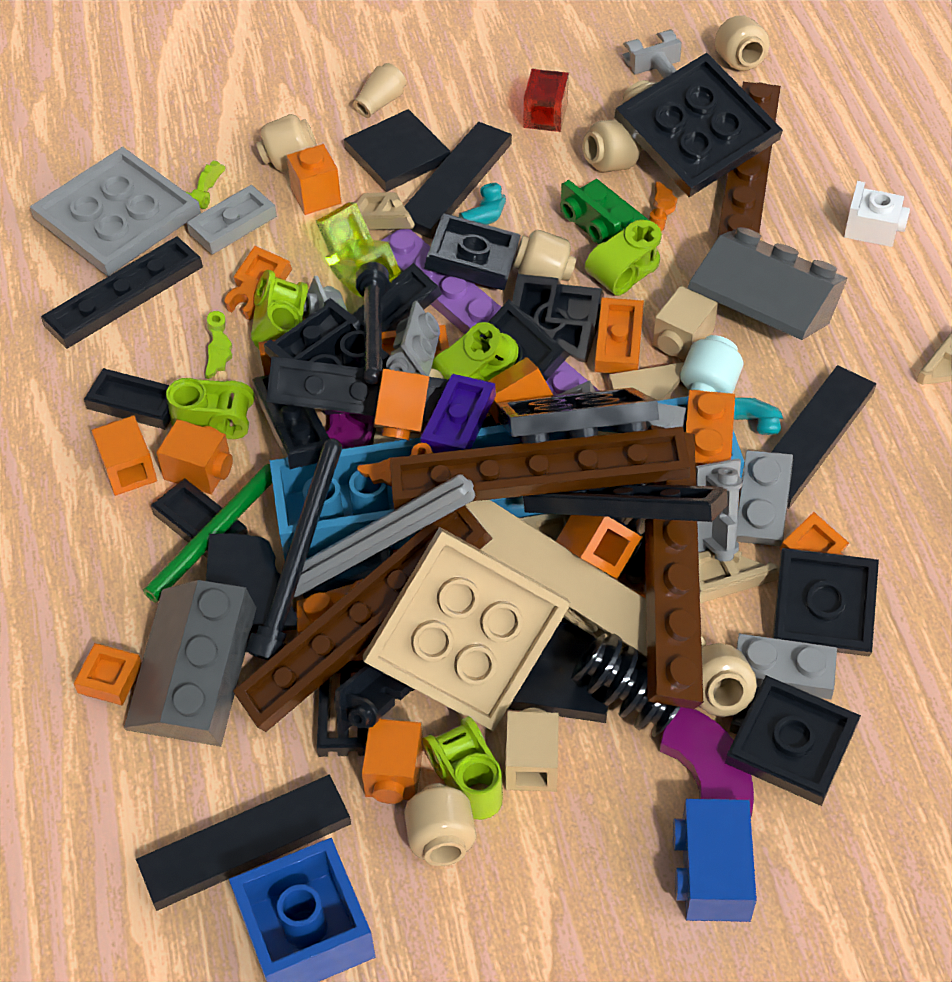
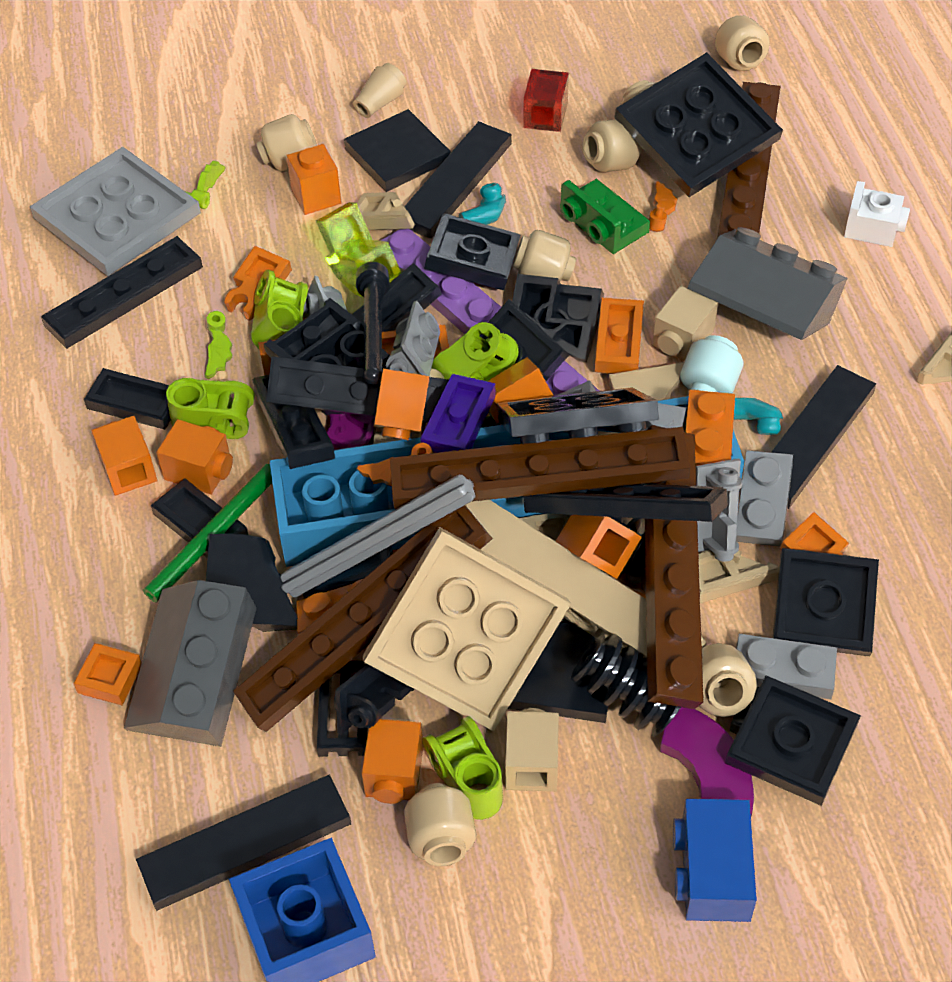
light grey plate [187,185,277,255] -> none
black piece [245,438,342,660] -> none
lime piece [585,220,662,296] -> none
light grey bar [622,30,682,78] -> none

